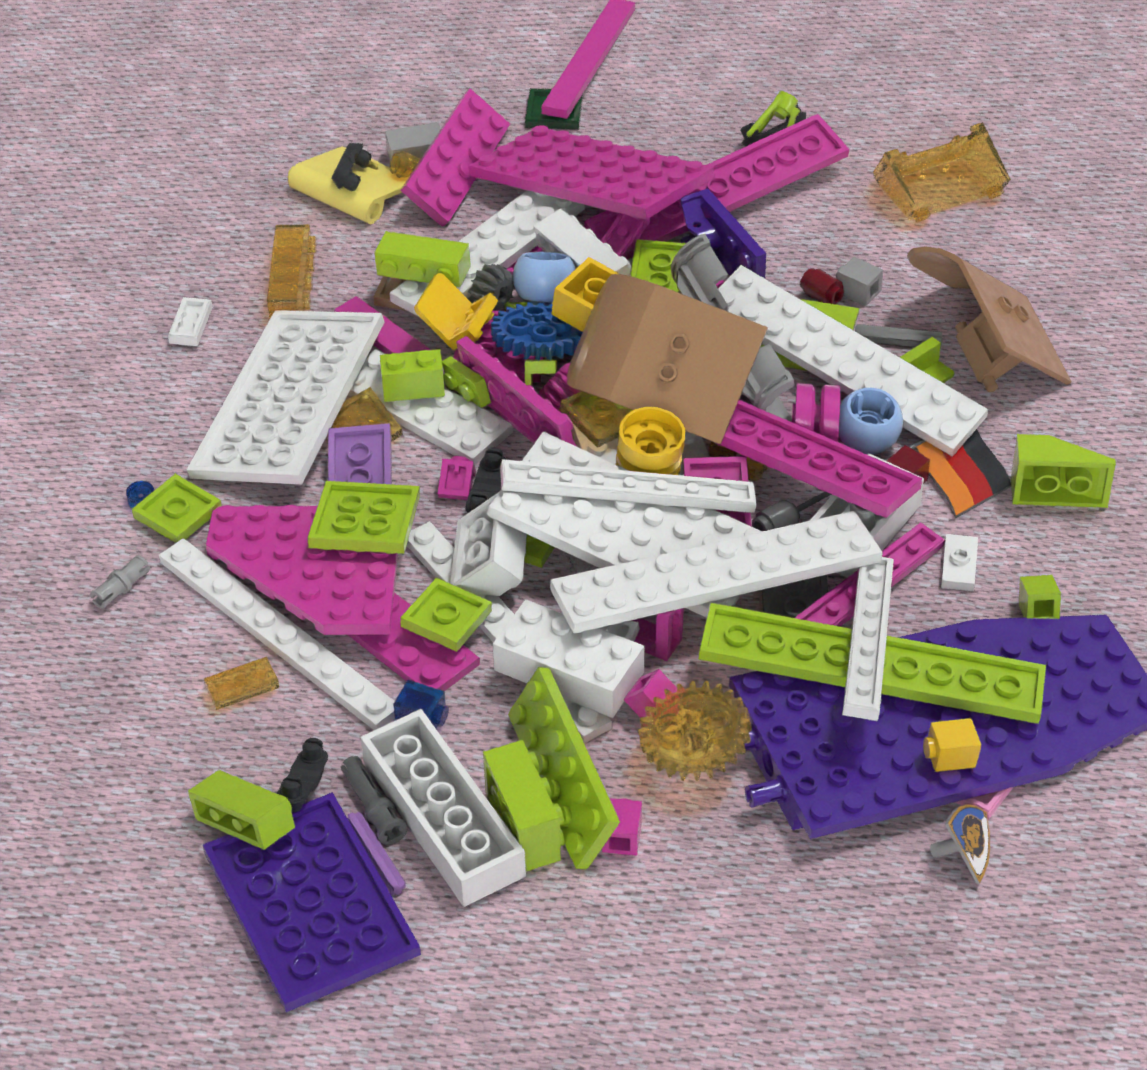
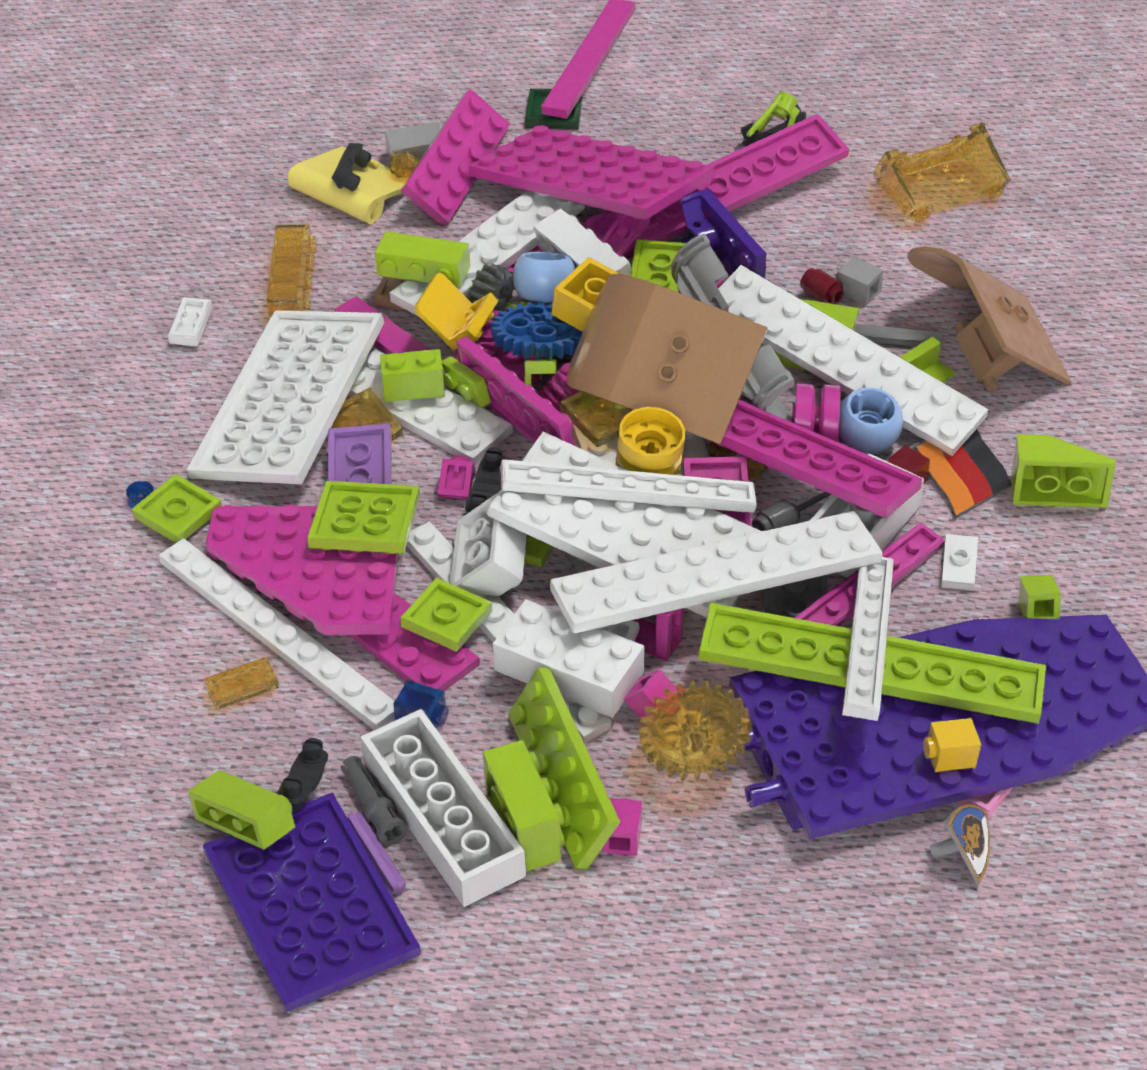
light grey pin [90,555,150,609] -> none

